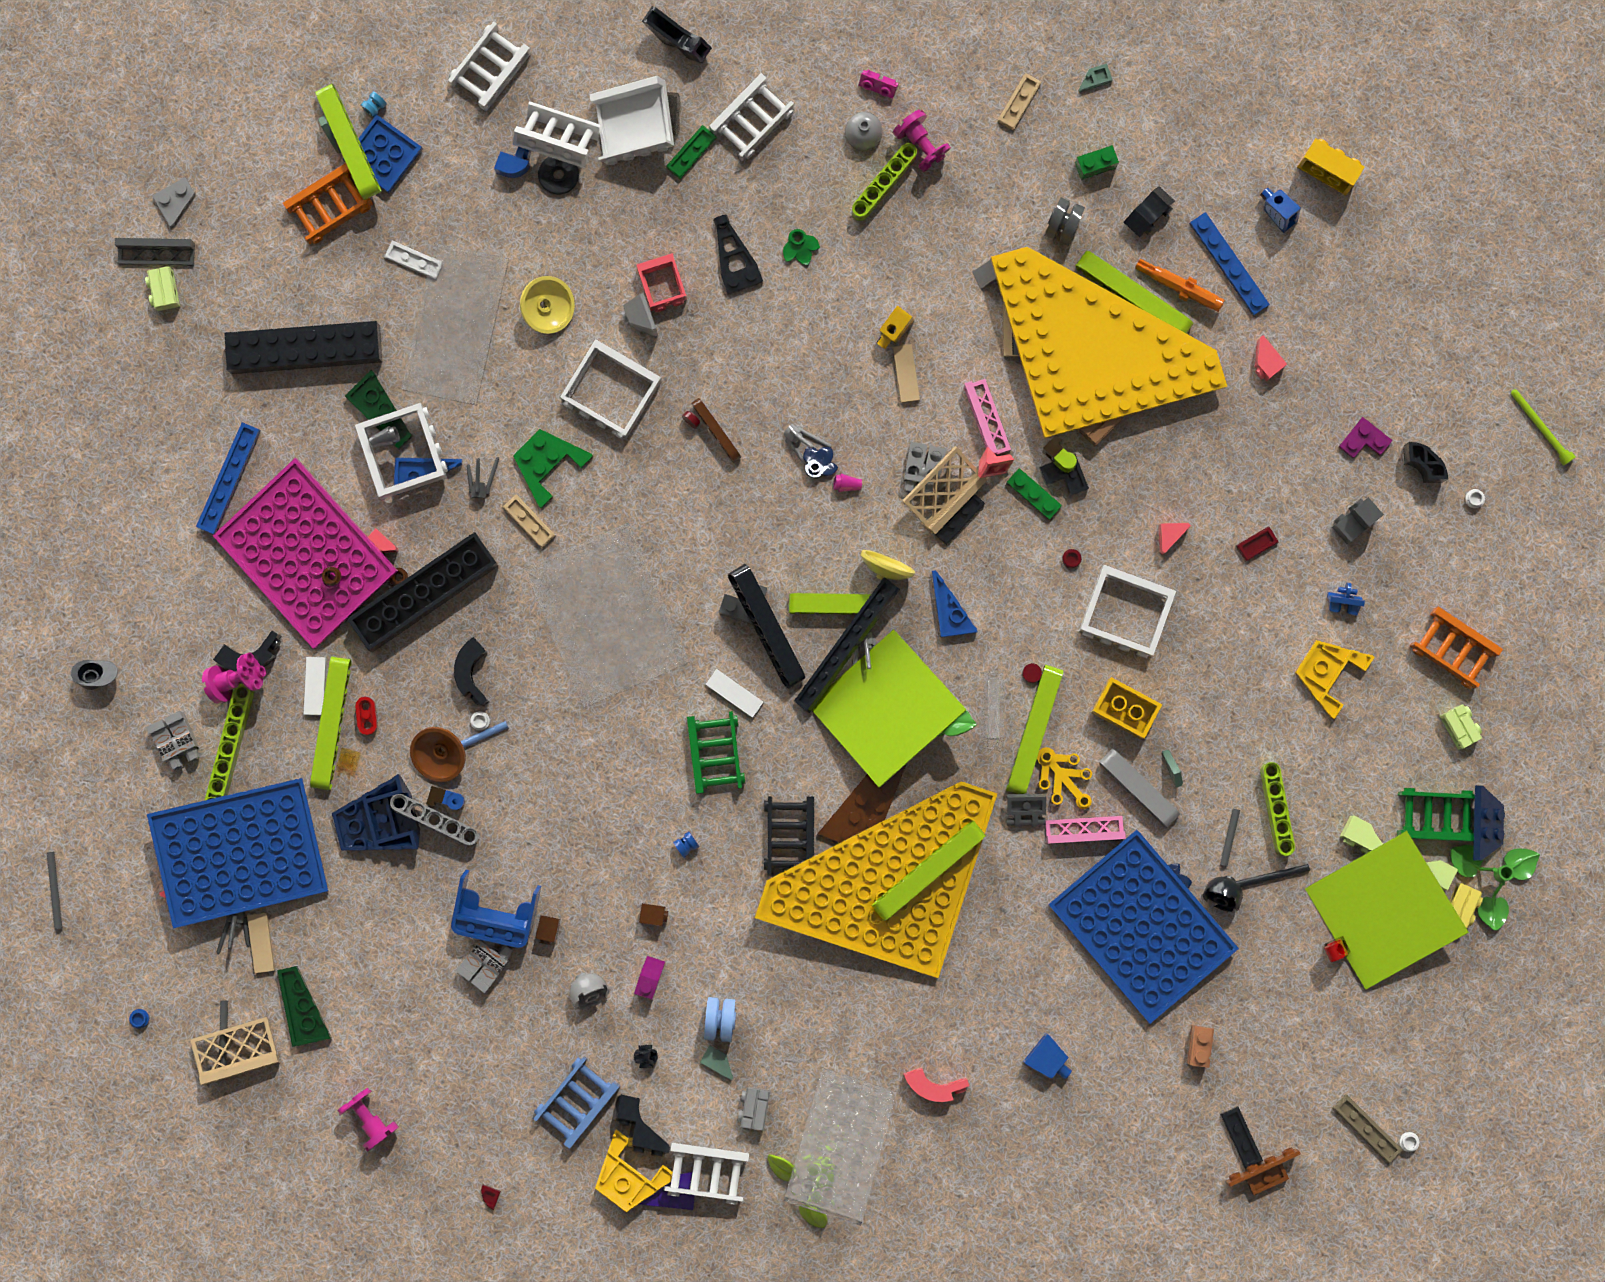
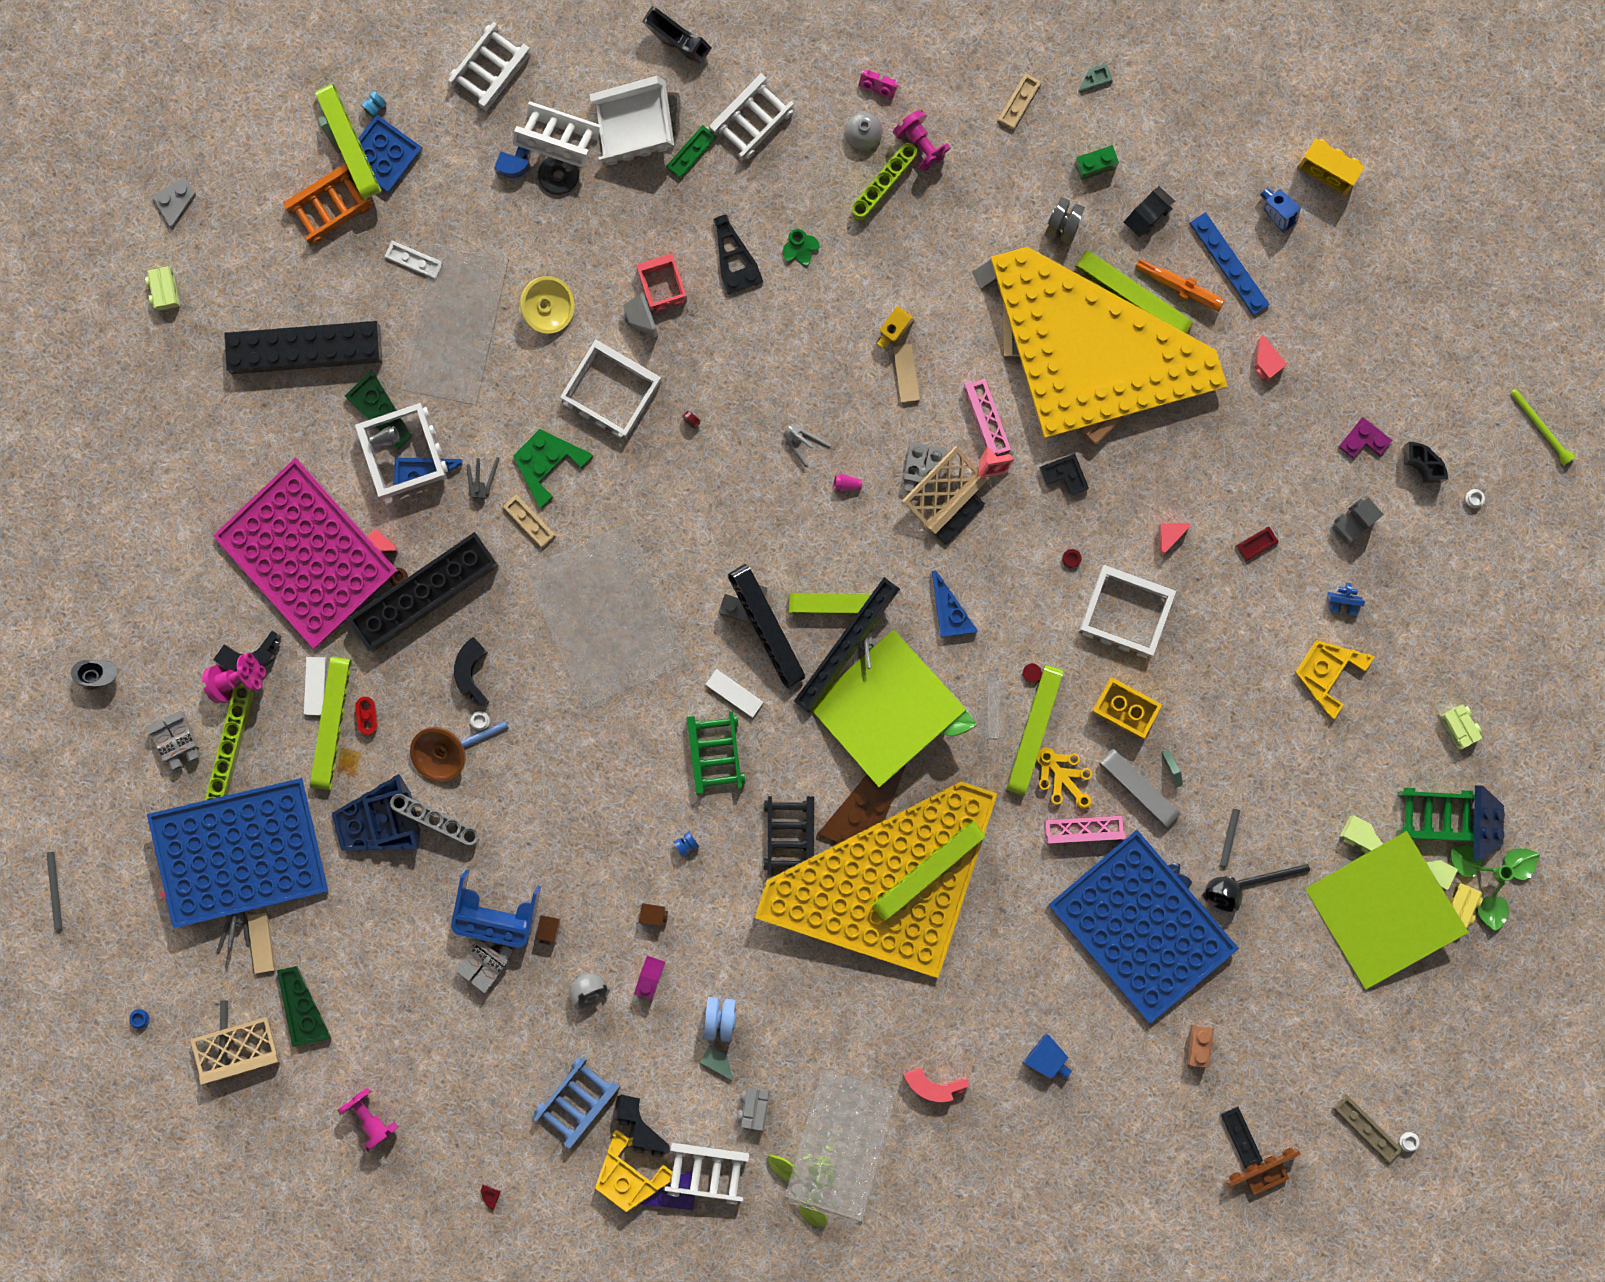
dark grey fence [115,238,195,266] -> none
blue plate [196,422,261,534] -> none
reddish brown plate [322,567,342,586] -> none
leg [426,786,465,810] -> none
black gear [634,1045,658,1068] -> none
reddish brown beam [691,398,741,463] -> none
dark blue plate [803,447,838,478] -> none
light yellow dish [860,550,915,580] -> none
green plate [1006,468,1062,520] -> none
dark grey plate [1006,794,1046,828] -> none
leg [1042,434,1077,473] -> none
lime beam [1260,762,1295,856] -> none
red leg [1324,936,1351,963] -> none
orange fence [1410,606,1503,689] -> none

